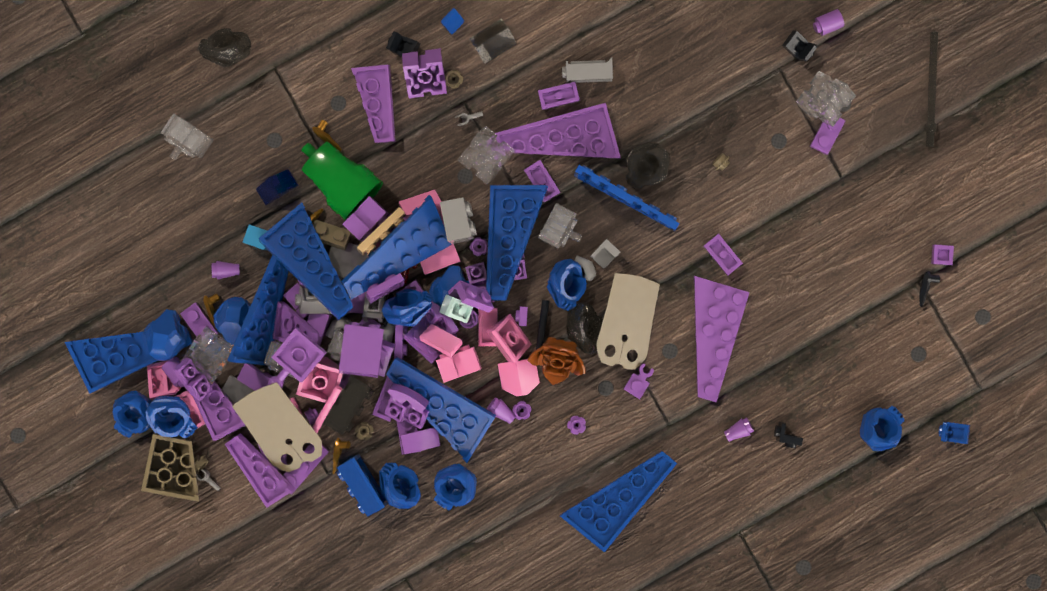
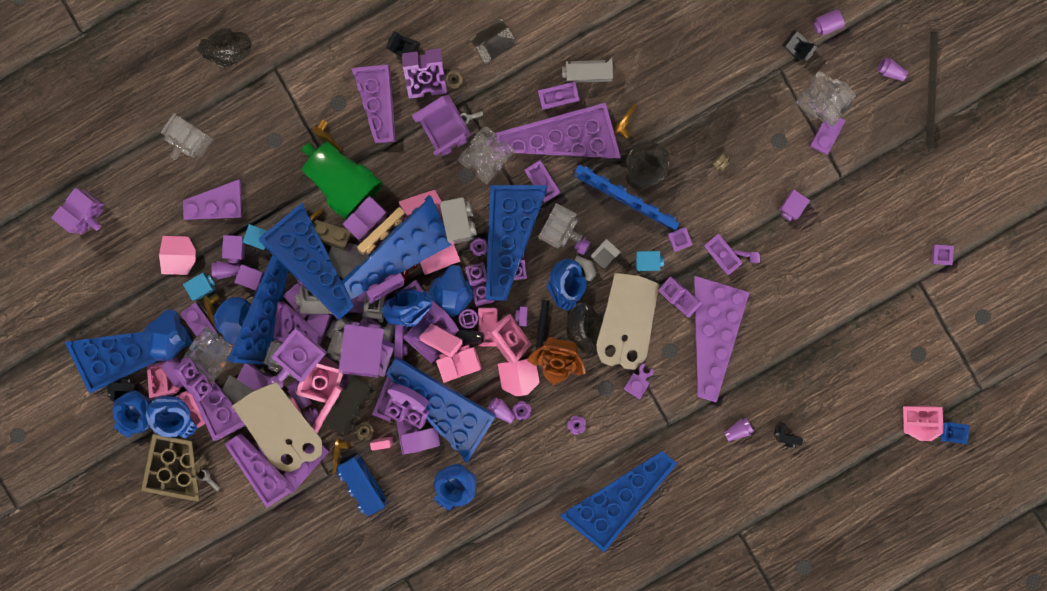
clear blue slope [256,169,299,205] -> none
blue helmet [379,463,421,509] -> none
light aqua slope [439,295,473,323] -> none
blue slope [441,9,464,34] -> none
medium lavender bracket [448,280,494,313] -> none
blue helmet [860,406,905,451] -> none
black bar [919,271,940,307] -> none
none -> medium lavender brick [51,188,105,234]
none -> black bracket [108,378,139,402]
none -> bright pink slope [159,236,196,275]
none -> medium lavender wing [183,179,242,220]
none -> dark azure brick [183,273,216,301]
none -> medium lavender brick [222,235,246,263]
none -> medium lavender brick [234,264,265,291]
none -> medium lavender cone [287,380,312,409]
none -> bright pink tile [370,436,394,451]
none -> medium lavender panel [412,95,472,157]
none -> black cone [455,327,484,345]
none -> medium lavender plate [574,237,591,255]
none -> pearl gold bar [614,103,637,139]
none -> dark azure brick [636,251,664,271]
none -> medium lavender slope [658,276,702,317]
none -> medium lavender plate [667,227,693,252]
none -> medium lavender hand [734,249,760,263]
none -> medium lavender brick [779,190,810,221]
none -> medium lavender cone [877,58,908,81]
none -> bright pink slope [903,405,943,441]

